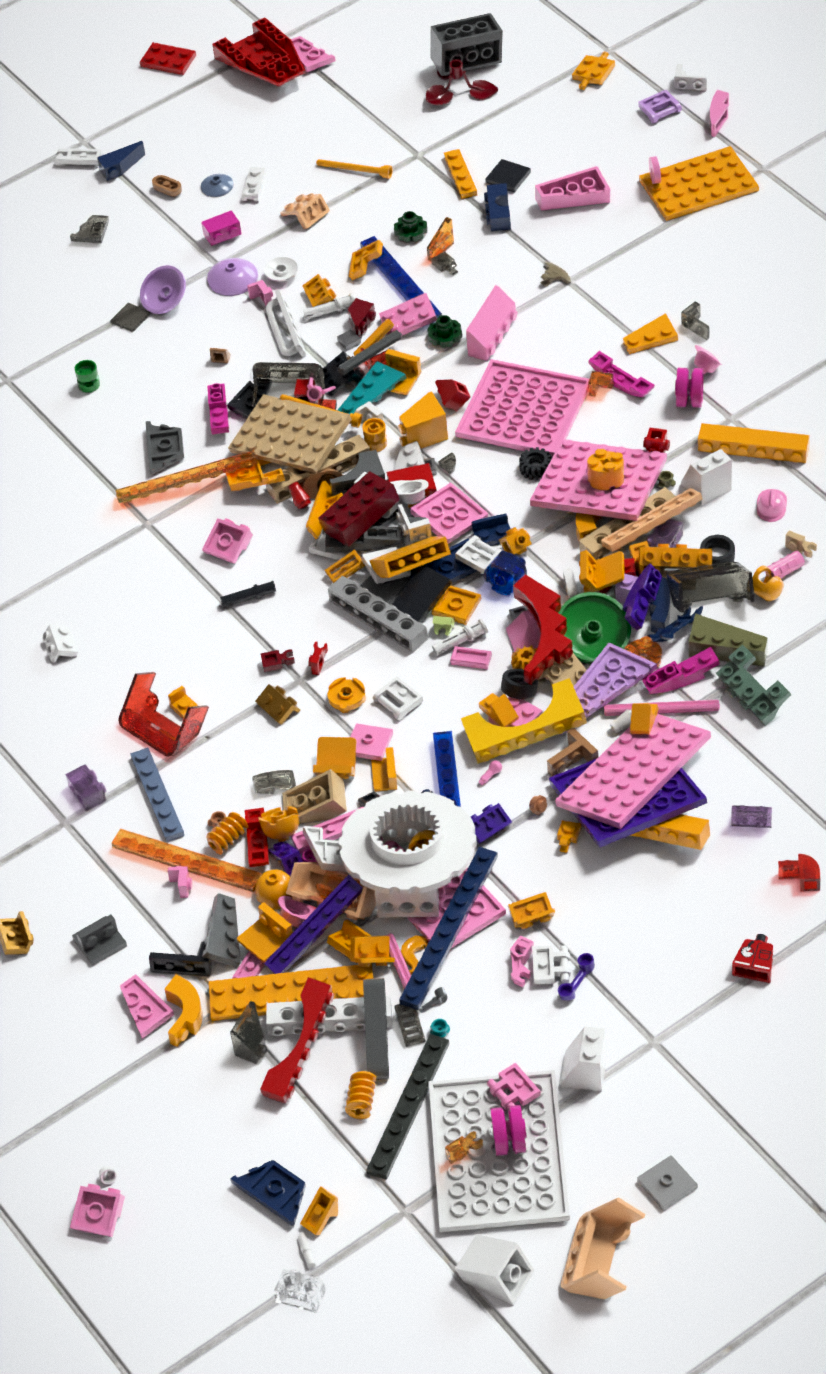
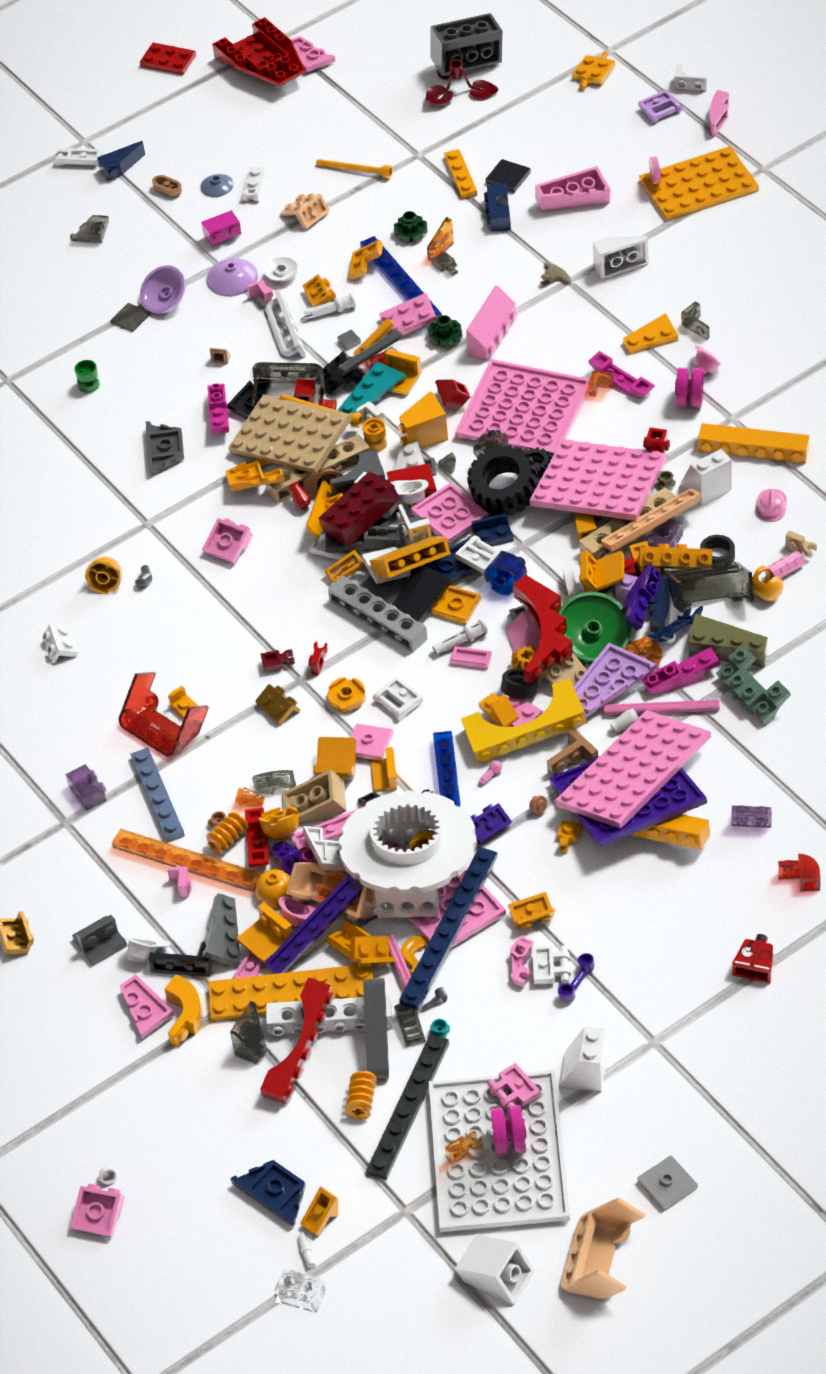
clear orange plate [116,450,258,503] -> none
black pin [220,580,277,608] -> none
bright pink plant [307,374,336,404] -> none
dark red slope [348,298,376,337] -> none
yellowish green tile [432,616,455,636] -> none
light orange brick [499,527,532,556] -> none
light orange brick [587,449,624,490] -> none
light orange slope [630,703,658,735] -> none
none -> light orange cylinder [85,556,123,594]
none -> white piece [124,937,171,963]
none -> dark grey arm [135,565,153,588]
none -> clear orange cone [235,787,265,807]
none -> black tyre [467,445,539,516]
none -> clear smoke plant [473,430,509,459]
none -> white slope [592,236,649,280]

